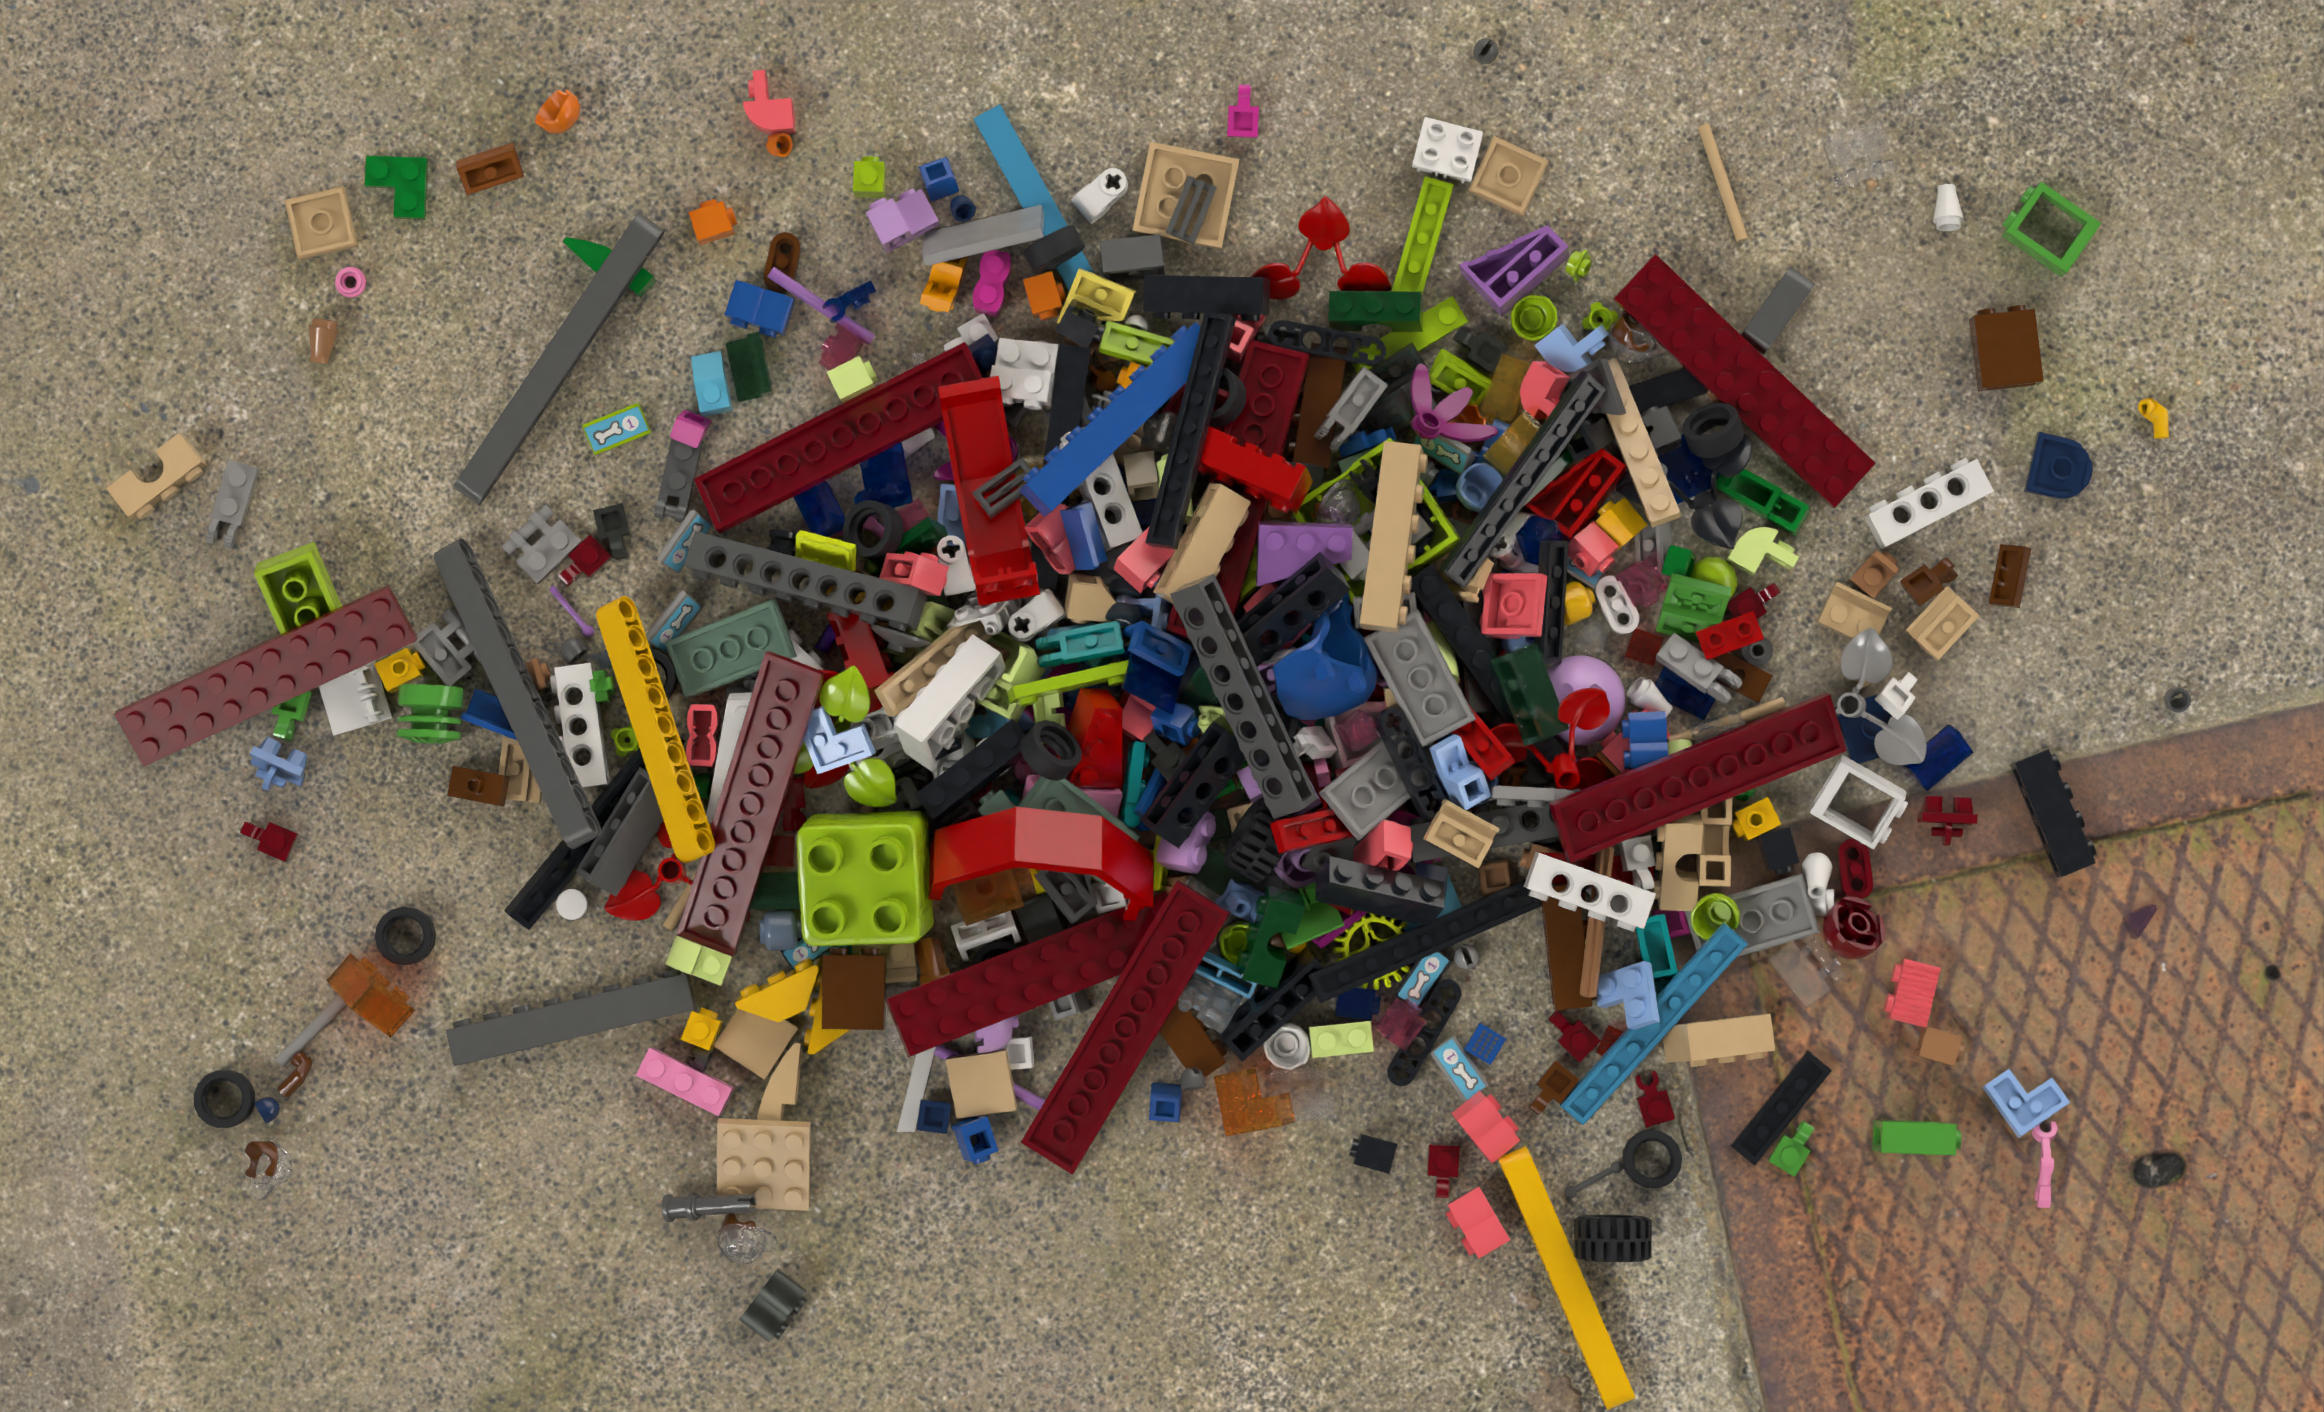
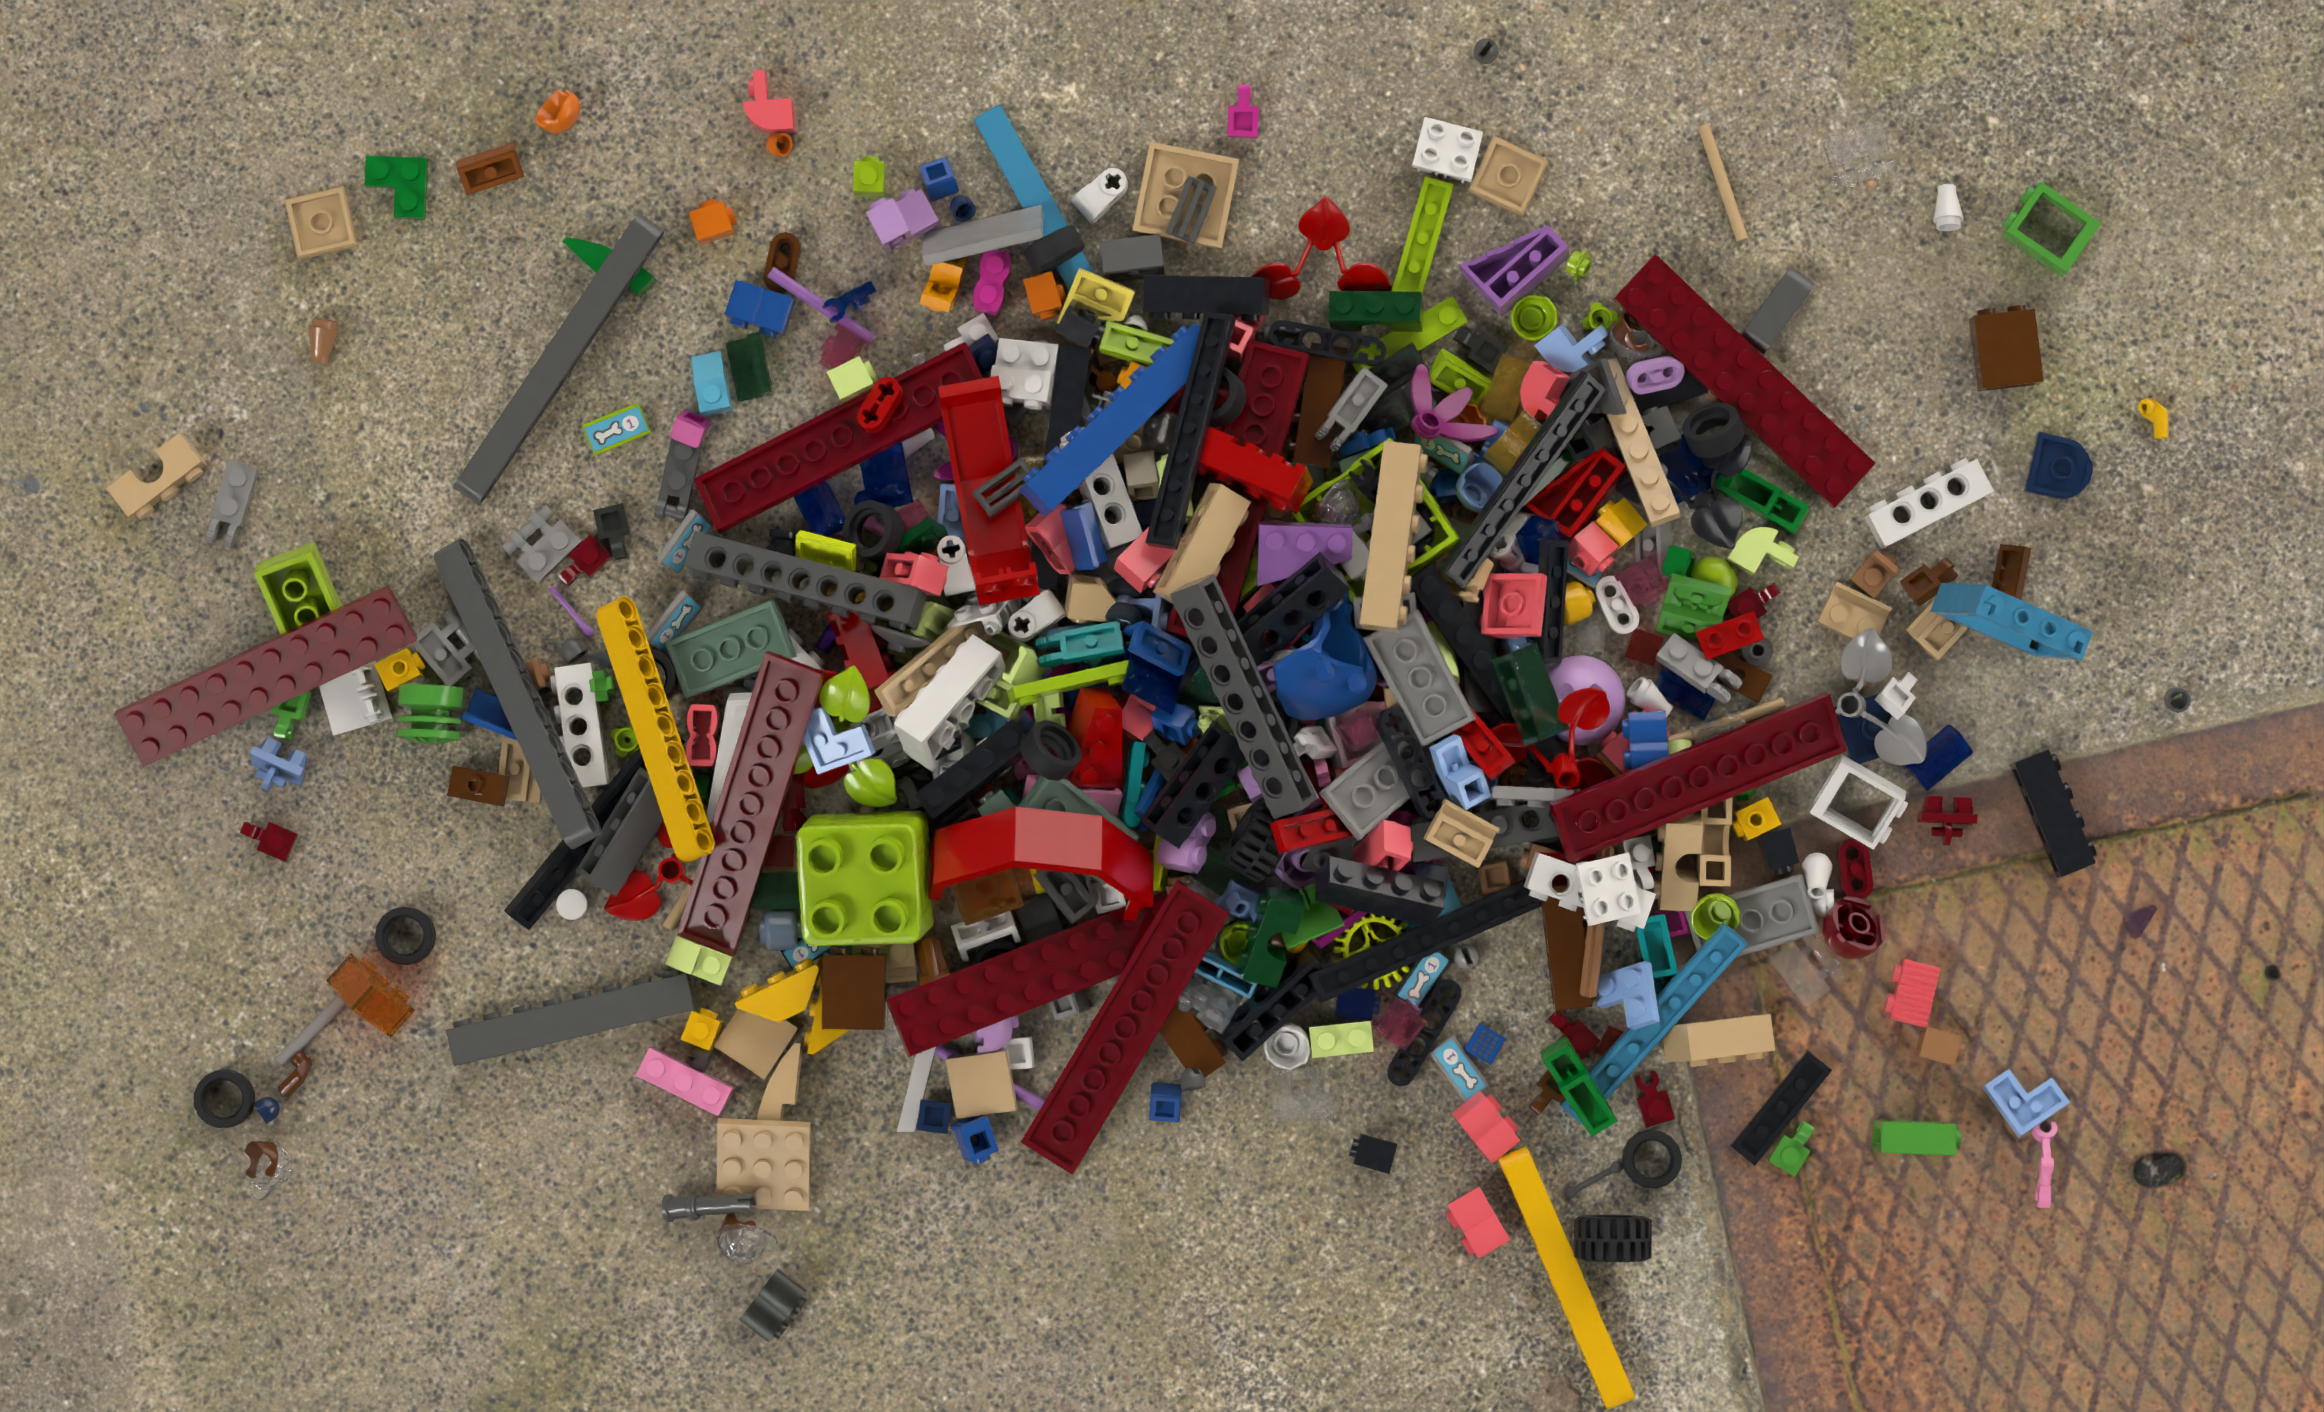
bright pink plate [335,267,366,298] -> none
clear orange brick [1214,1067,1295,1137] -> none
dark red plate [1427,1145,1460,1198] -> none
none -> red beam [857,377,903,433]
none -> green slope [1540,1036,1618,1137]
none -> white hinge [1574,853,1641,926]
none -> lavender plate [1625,356,1685,394]
none -> dark azure window [1930,583,2093,660]

